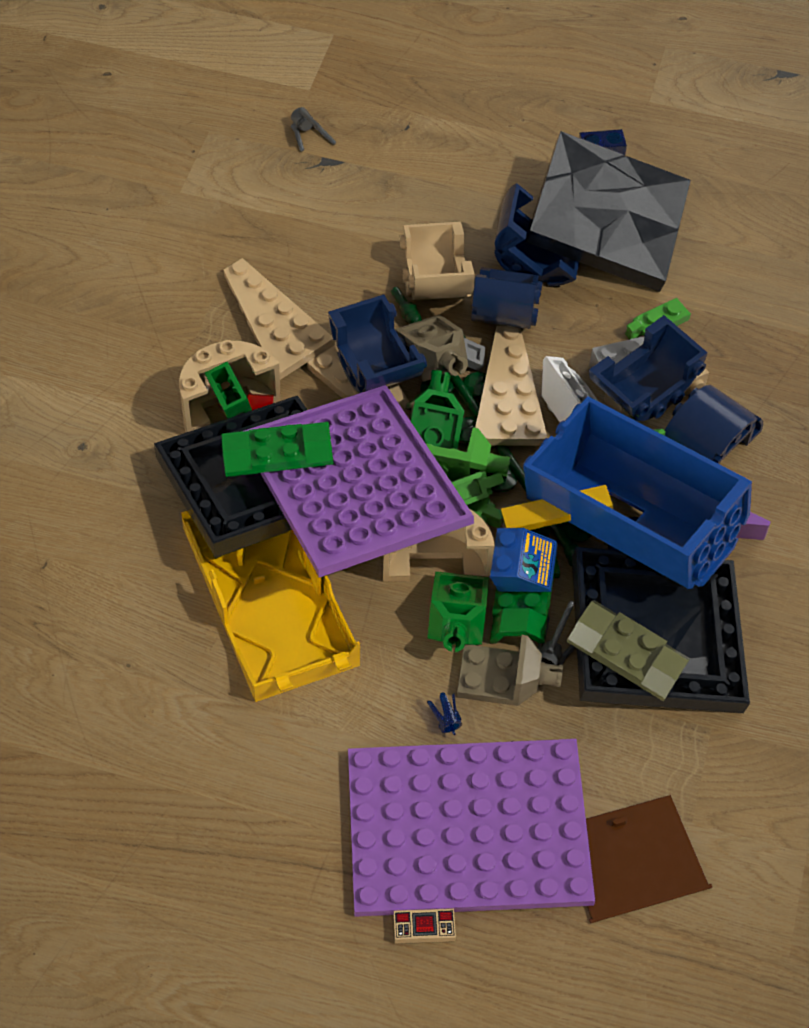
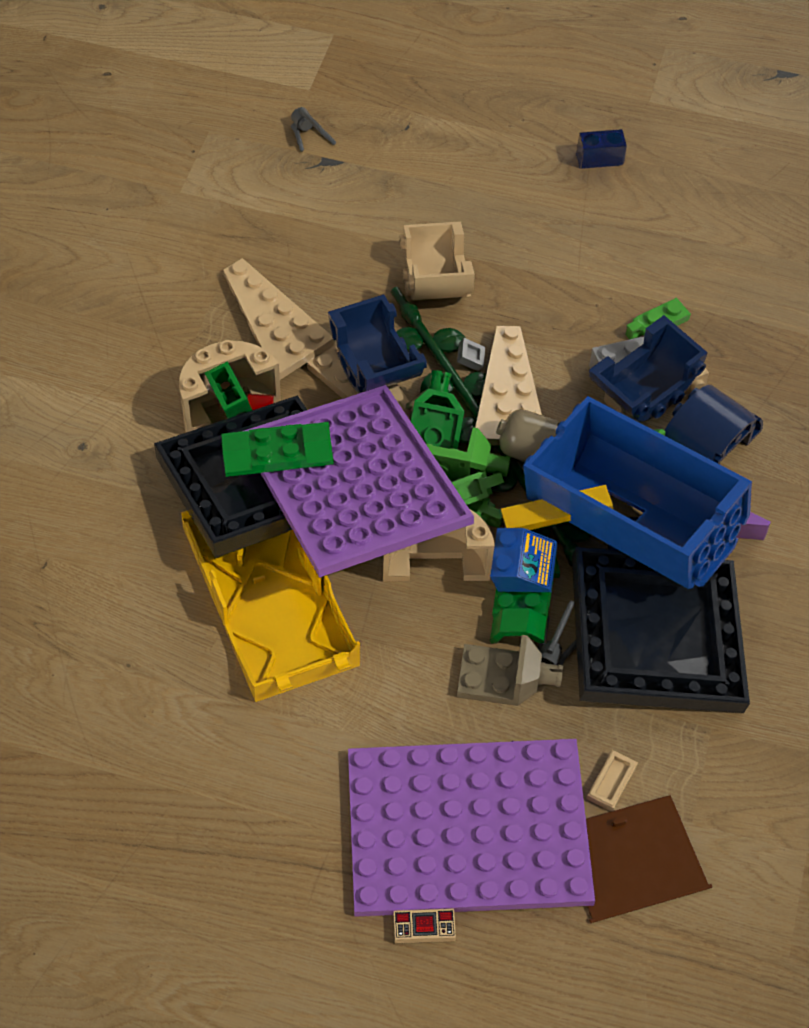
dark tan plate [395,315,469,382] -> none
green plate [427,571,489,652] -> none
clear blue piece [427,692,462,735] -> none
dark blue cylinder [471,267,543,329] -> none
dark blue cylinder [494,183,579,286] -> none
black tile [525,131,691,292] -> none
white wedge [541,356,598,422] -> none
olive piece [566,600,690,701] -> none
none -> dark tan cylinder [496,409,561,463]
none -> tan tile [587,750,638,812]

